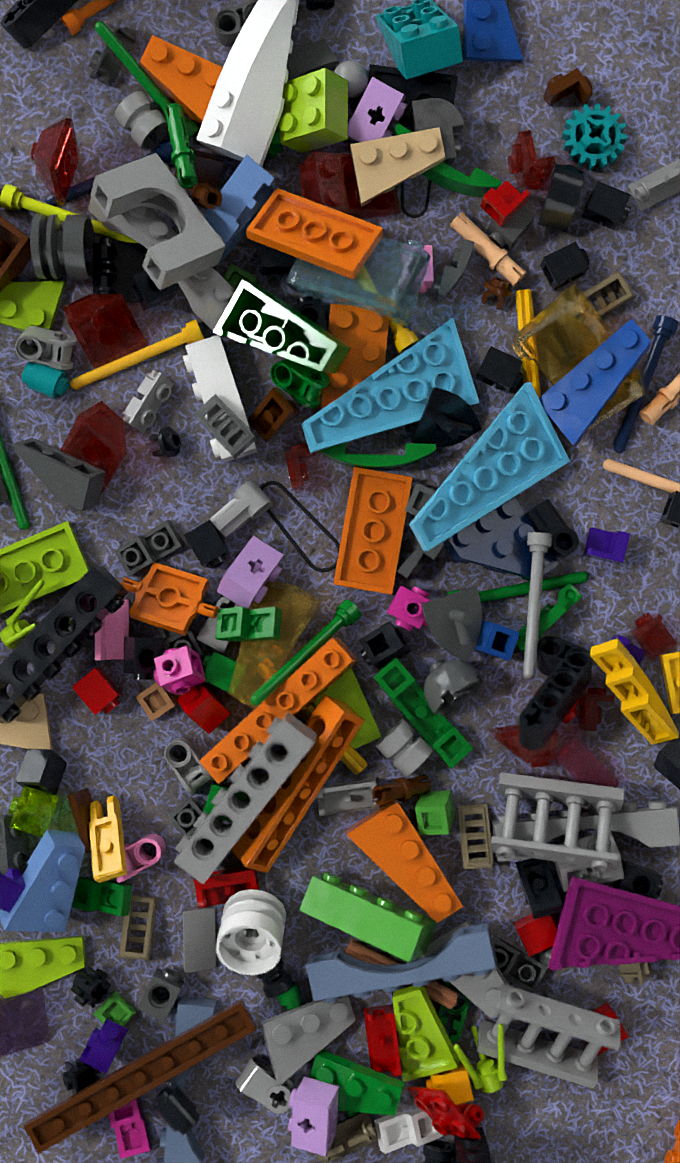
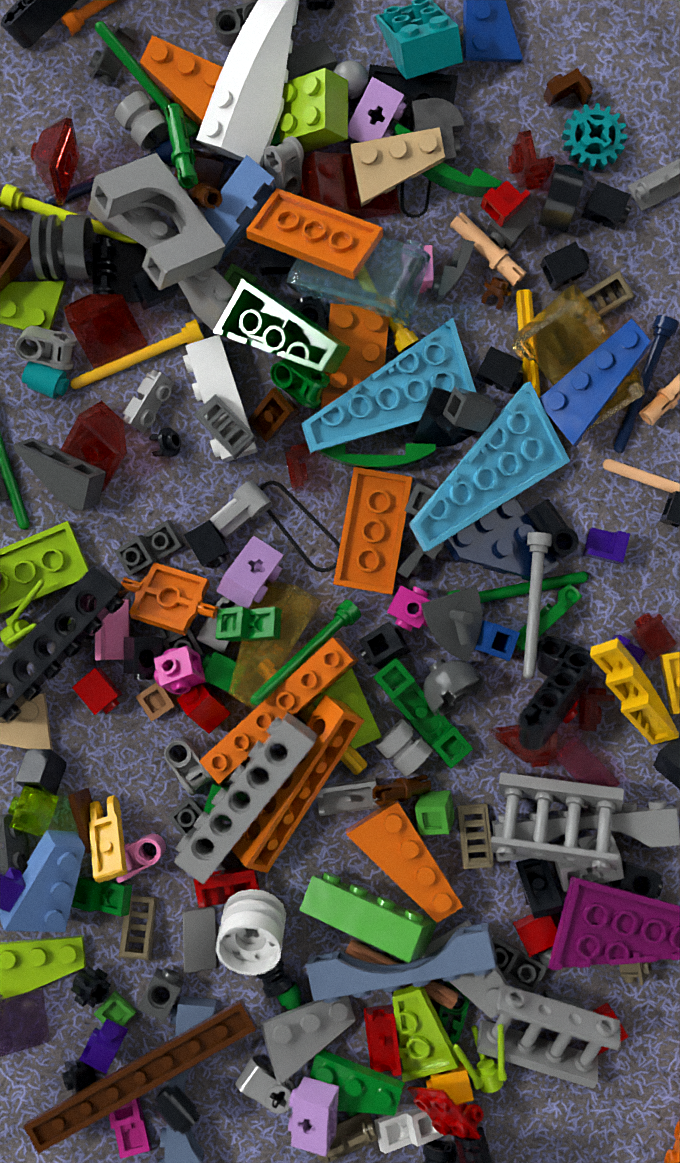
none -> light grey piece [263,136,304,195]
none -> dark grey brick [443,387,497,433]

